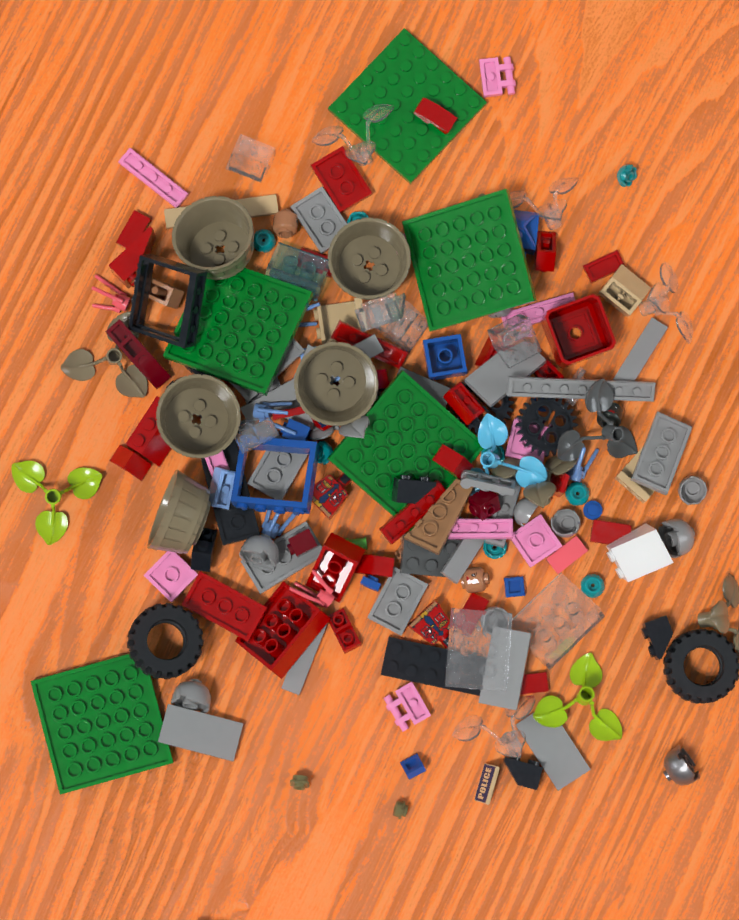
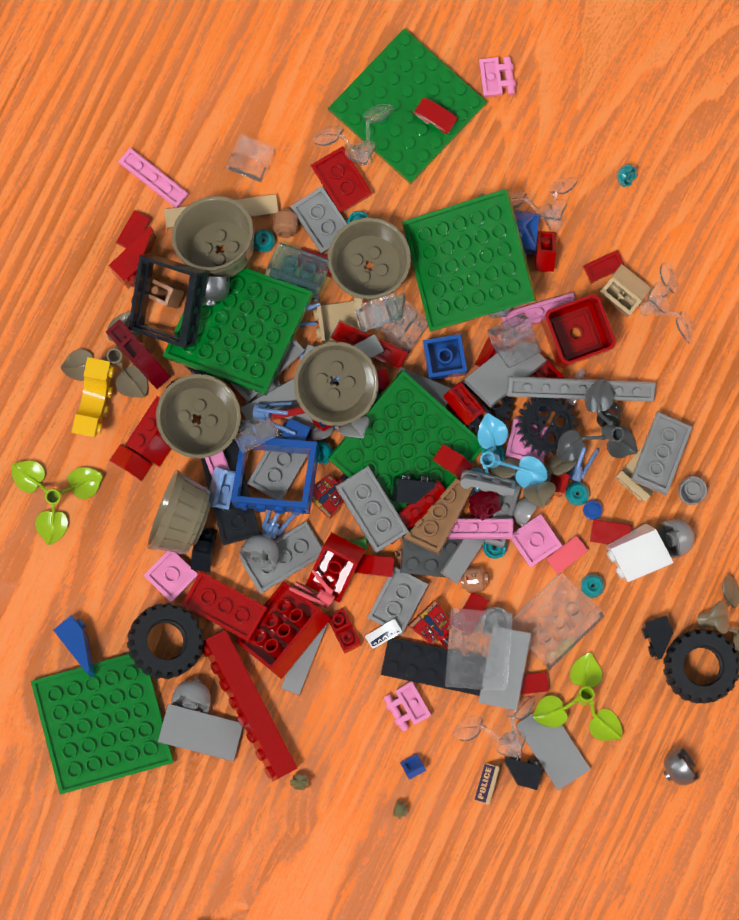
coral plant [91,275,131,313] -> none
dark red brick [287,528,318,558] -> none
blue plate [360,575,381,592] -> none
blue tile [504,576,525,598] -> none
light grey hair [551,509,581,538] -> none
light grey tile [613,318,668,381] -> none
none -> blue slope [53,615,95,677]
none -> yellow brick [71,357,114,437]
none -> red brick [201,630,298,781]
none -> flat silver cylinder [203,277,230,306]
none -> light grey tile [335,466,409,553]
none -> white sticker [365,619,402,649]

